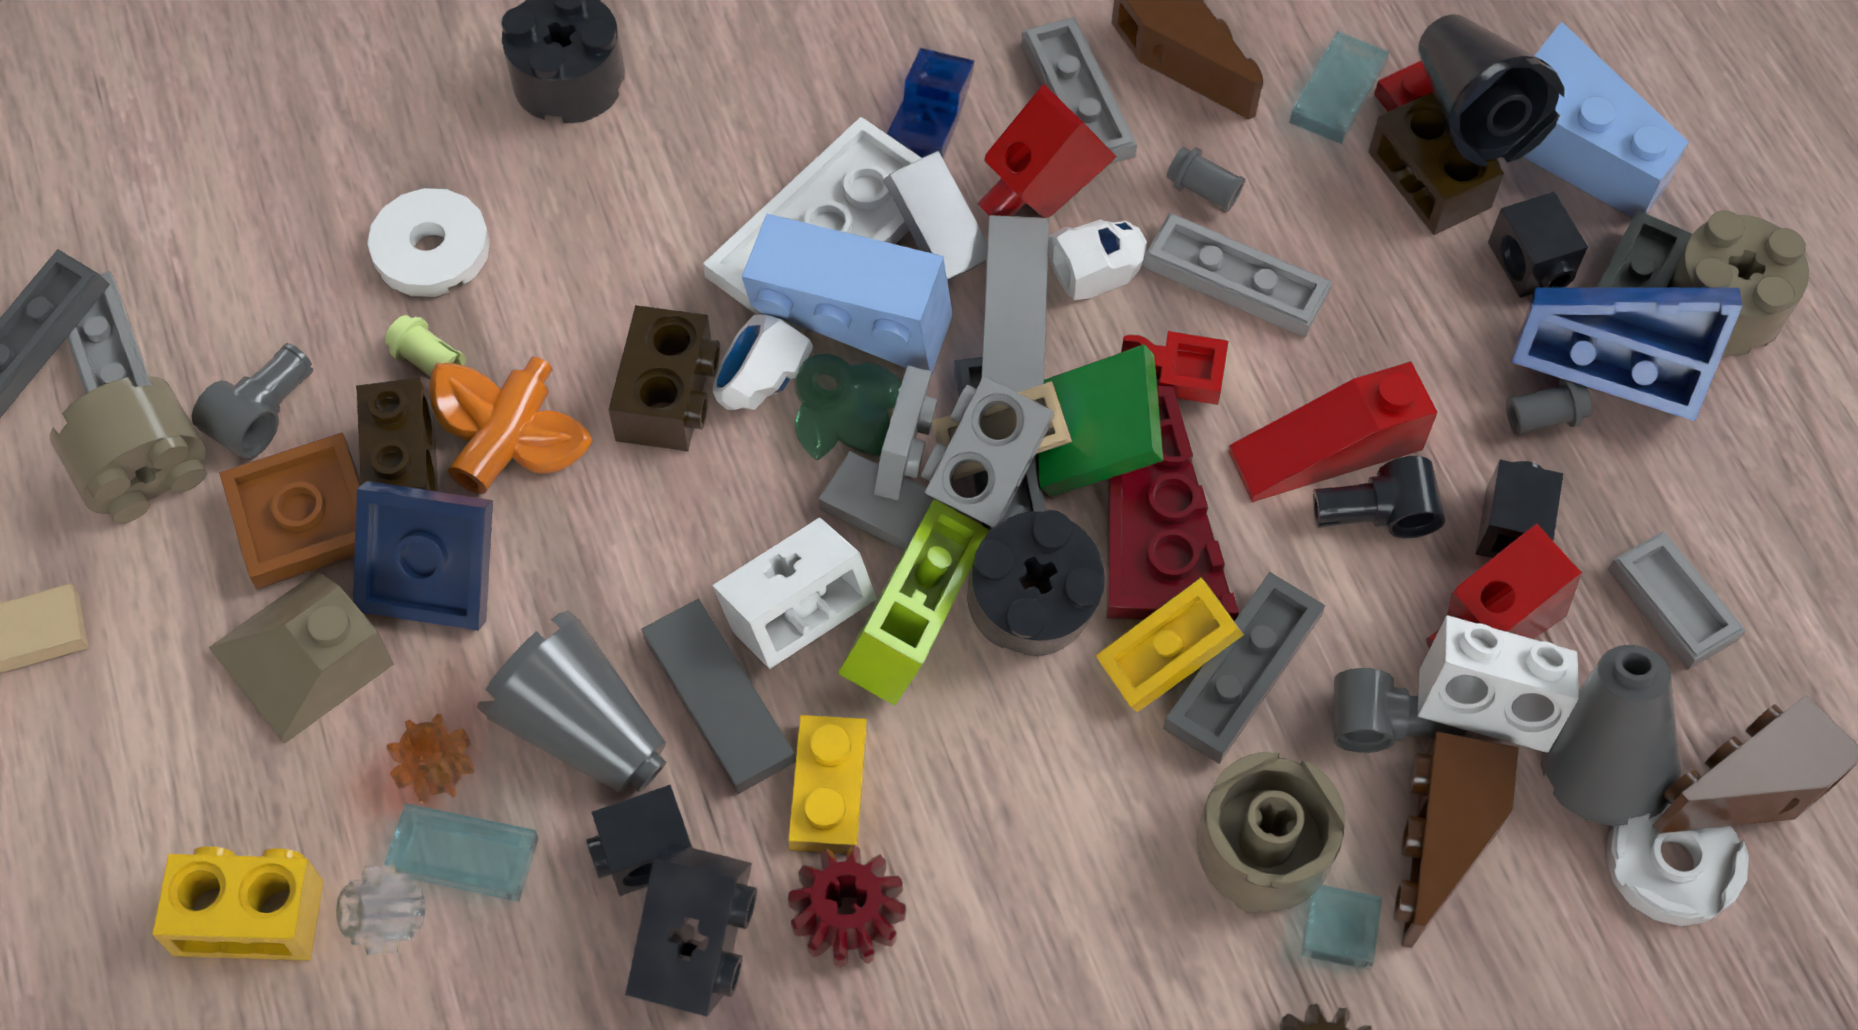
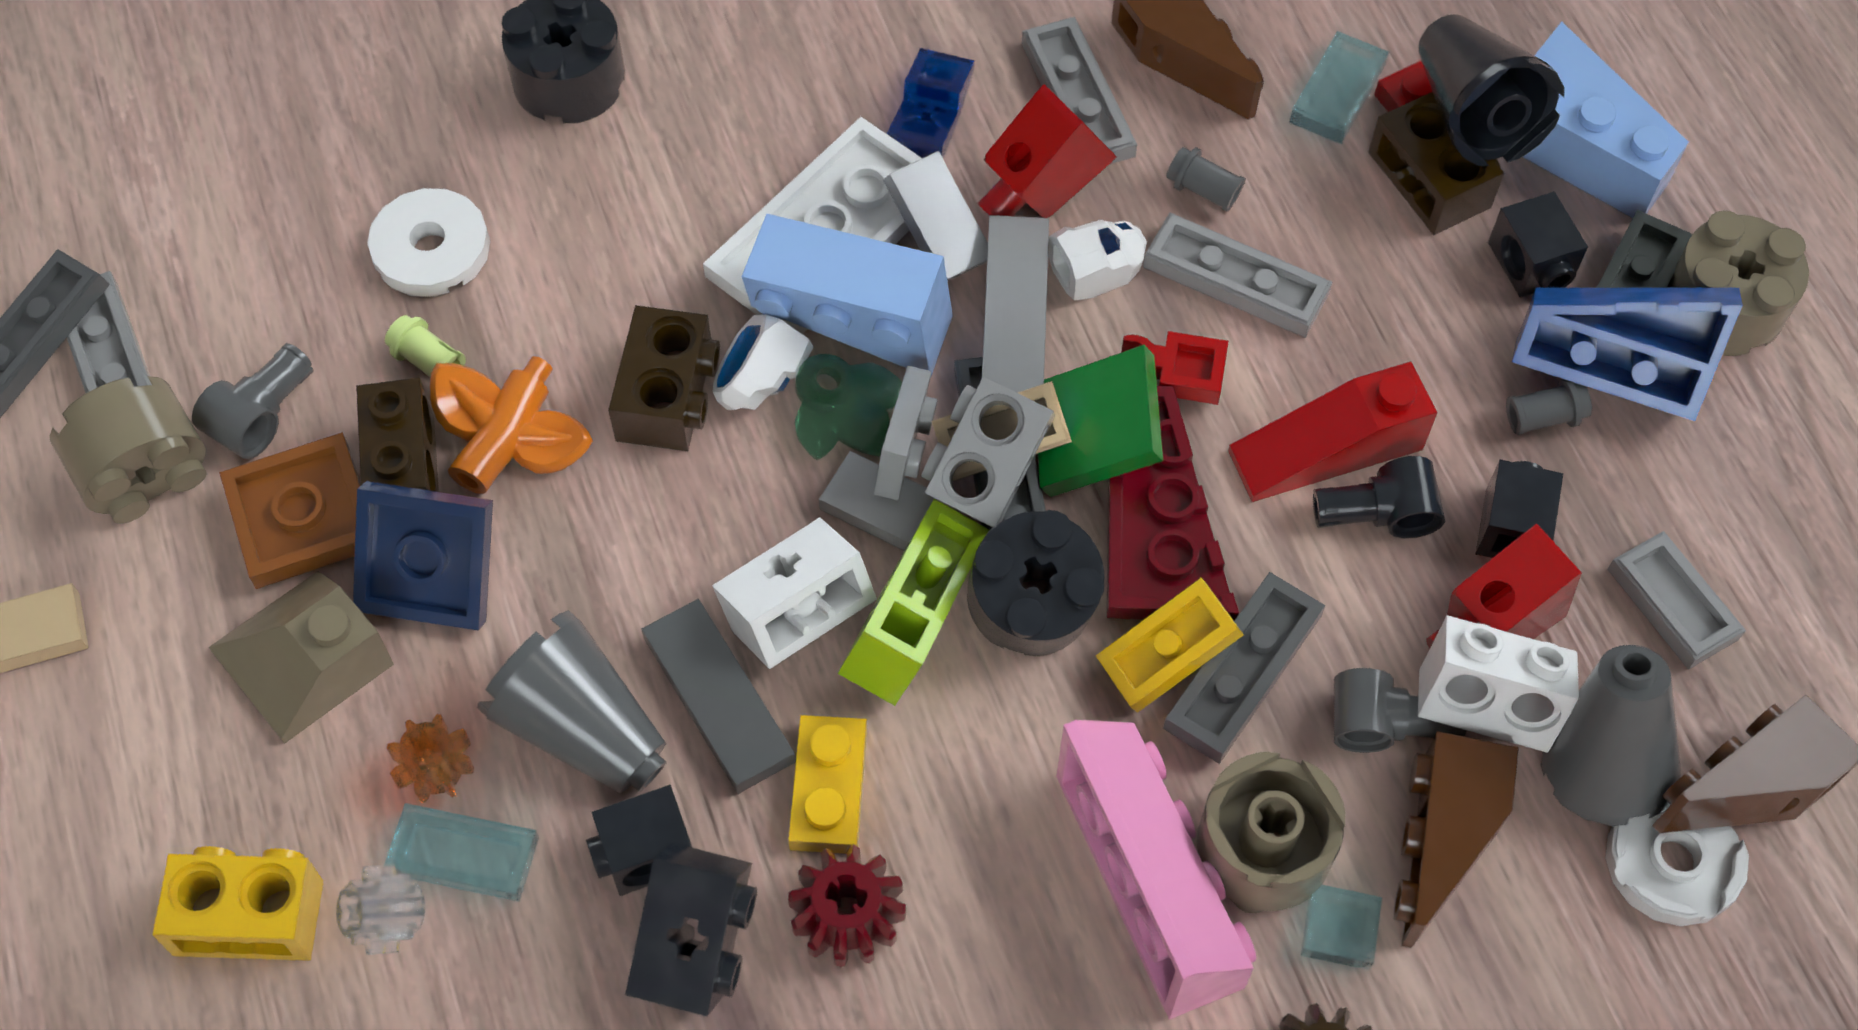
none -> bright pink slope [1056,720,1256,1020]

